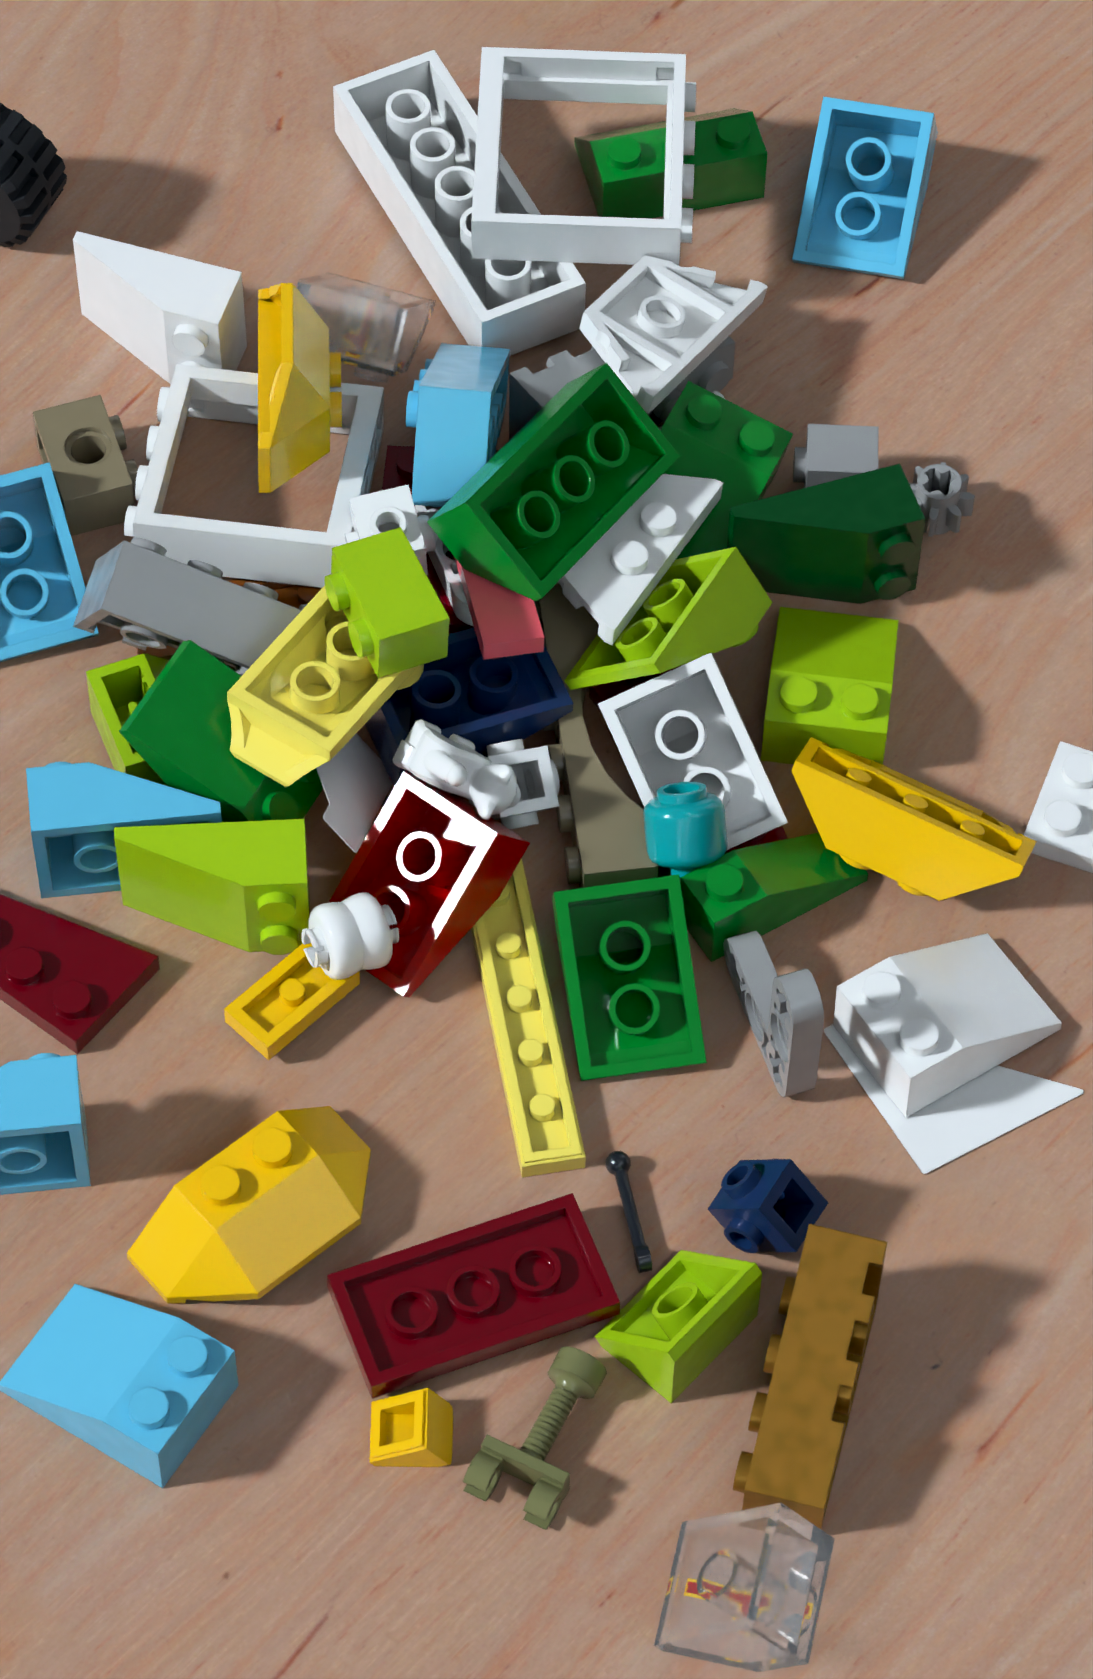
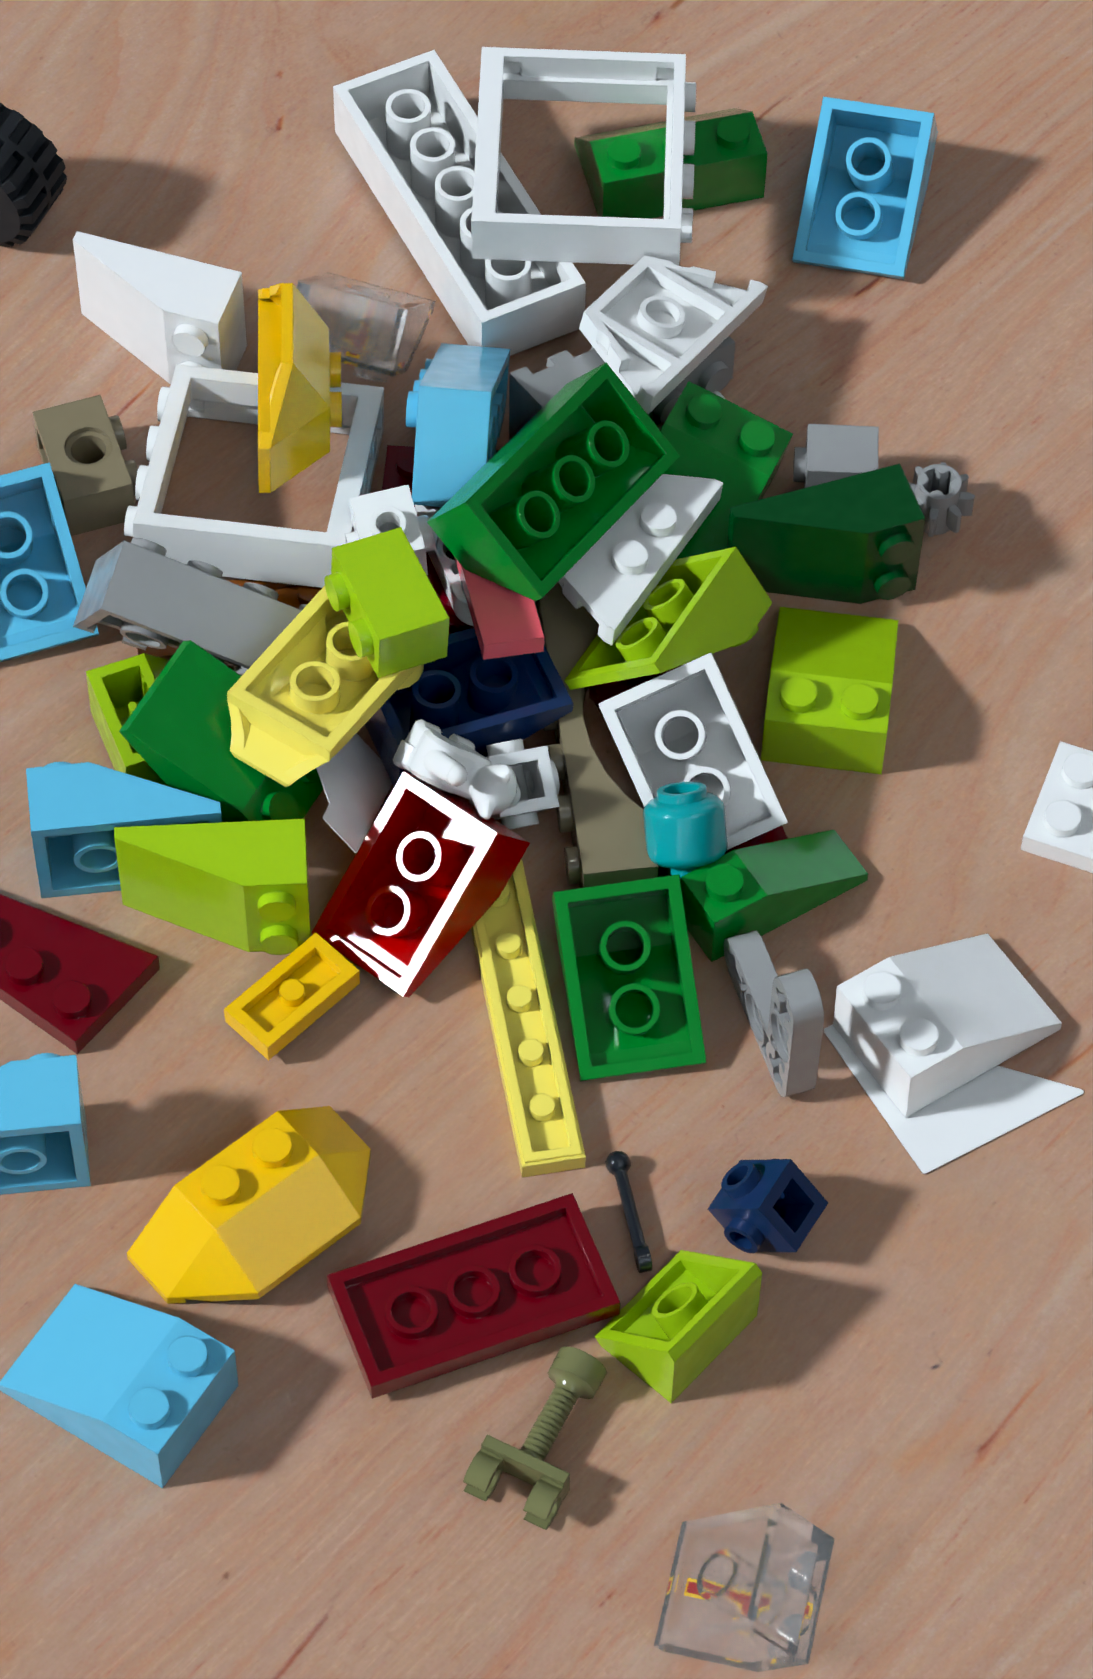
white piece [301,892,399,980] -> none
yellow slope [369,1388,453,1467] -> none
pearl gold wedge [733,1224,888,1537] -> none
yellow wedge [791,737,1037,901] -> none

